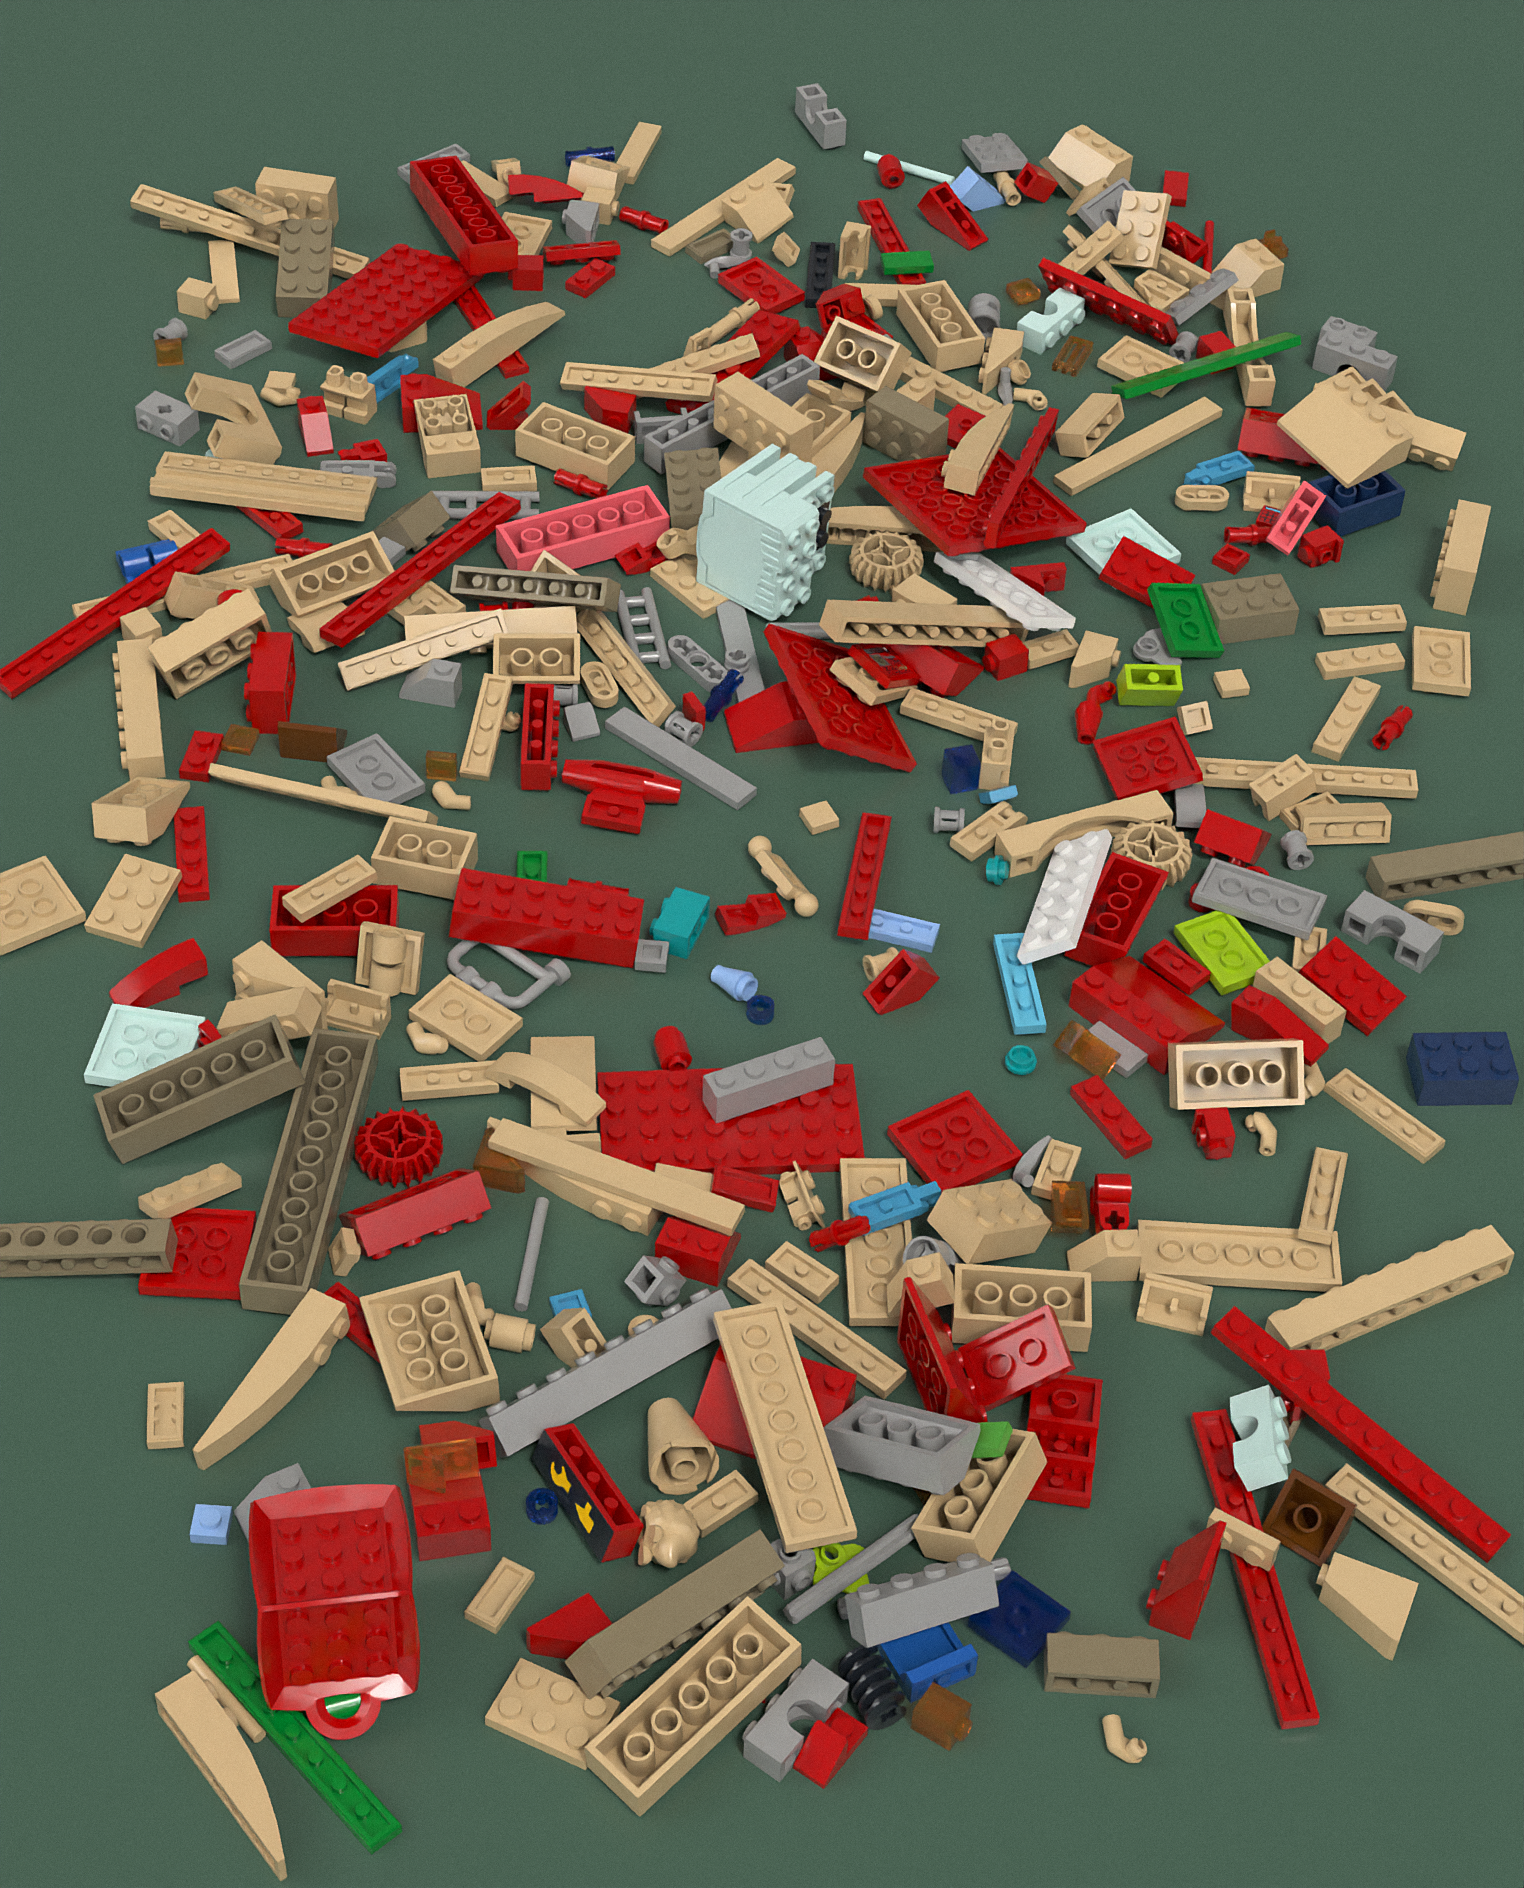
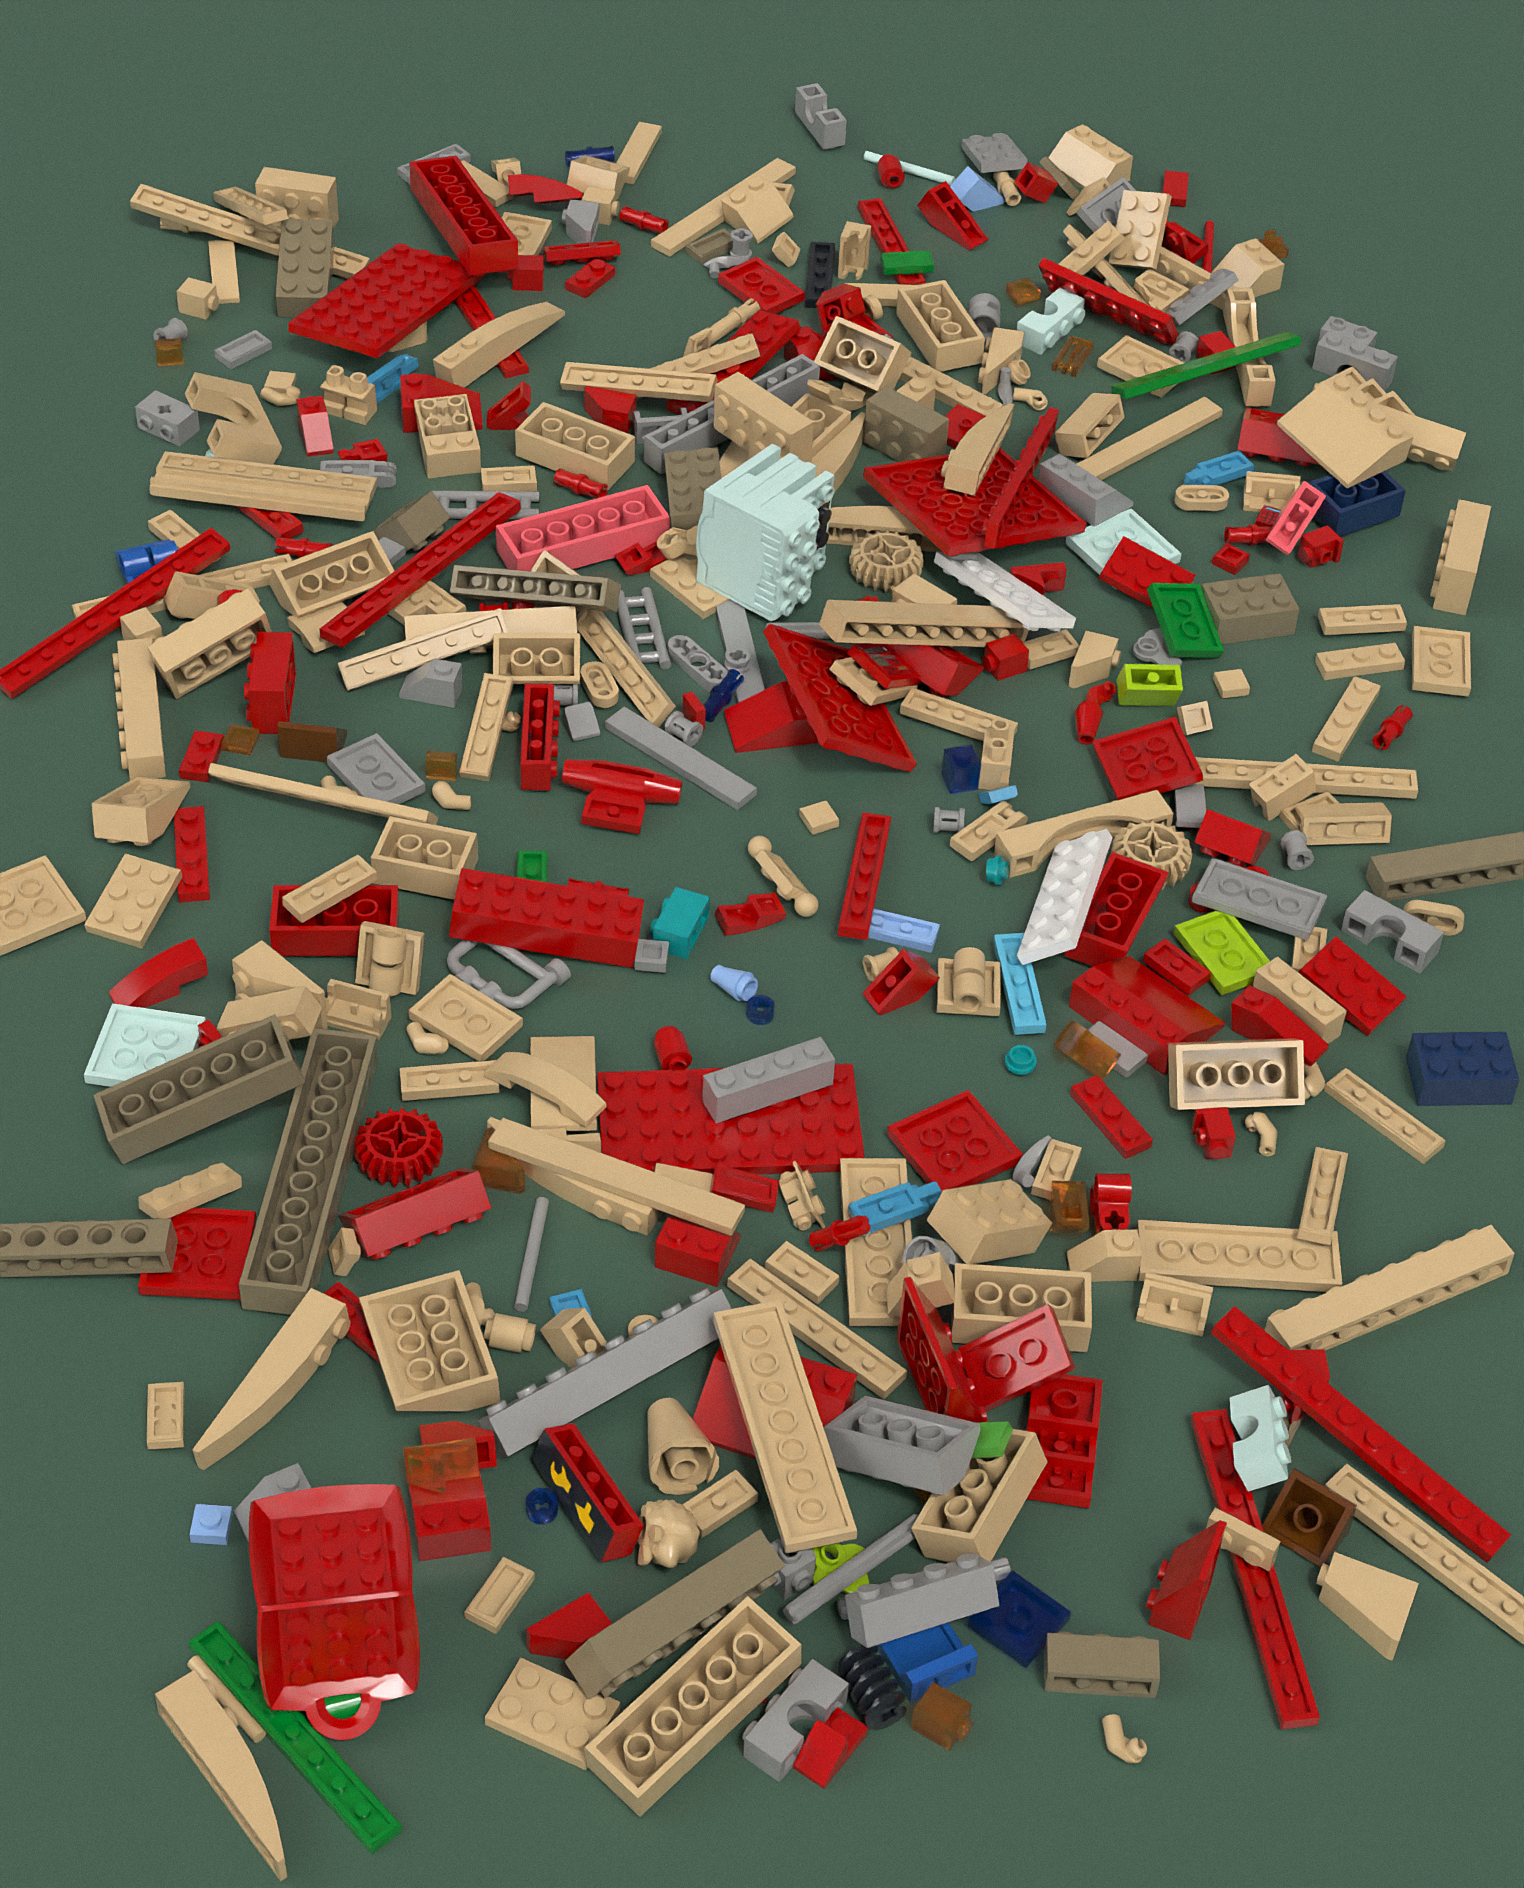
light grey brick [624,1255,687,1307] -> none
none -> tan plate [937,947,1000,1016]
none -> light grey slope [1039,454,1133,527]

